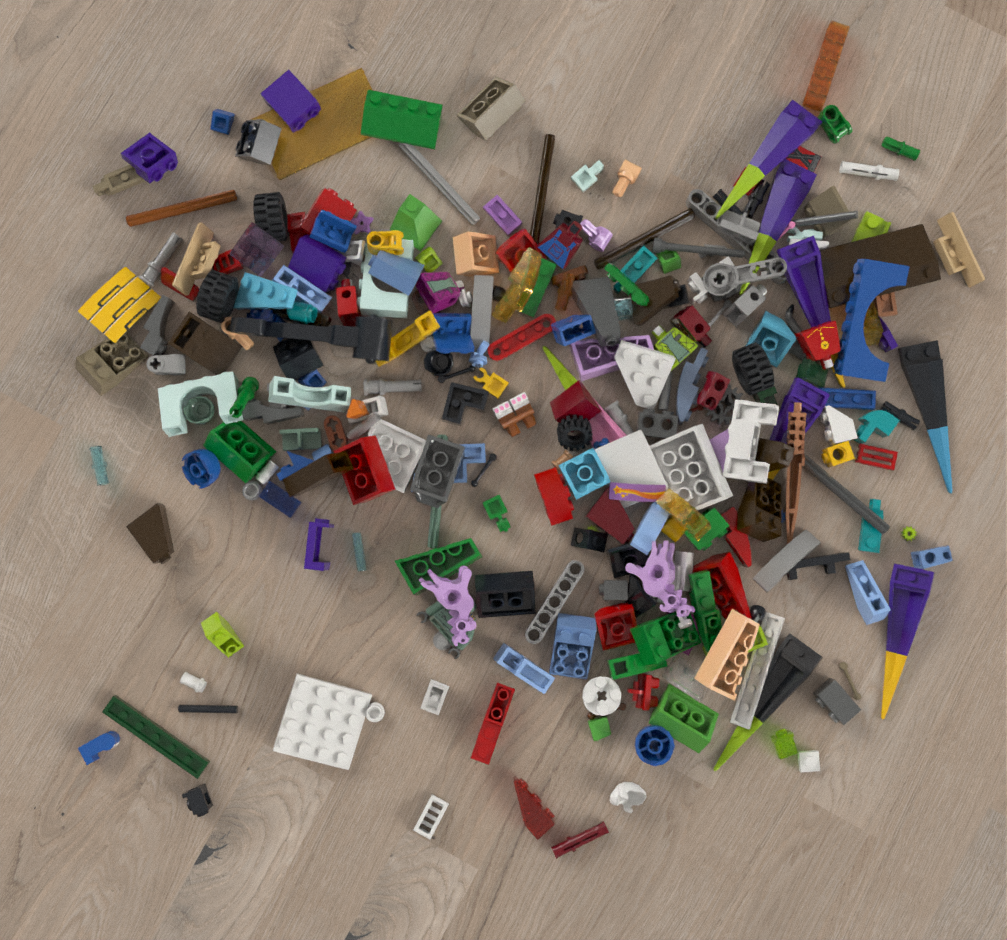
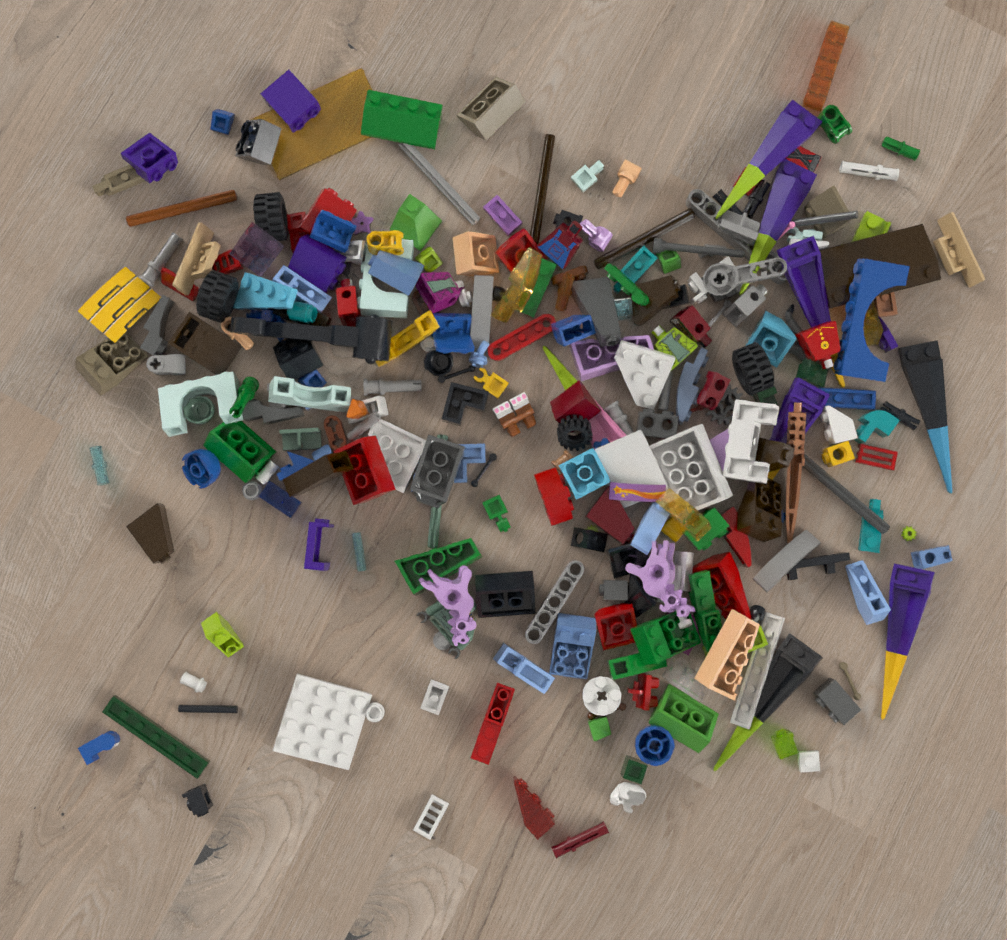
none -> dark green panel [620,755,648,785]

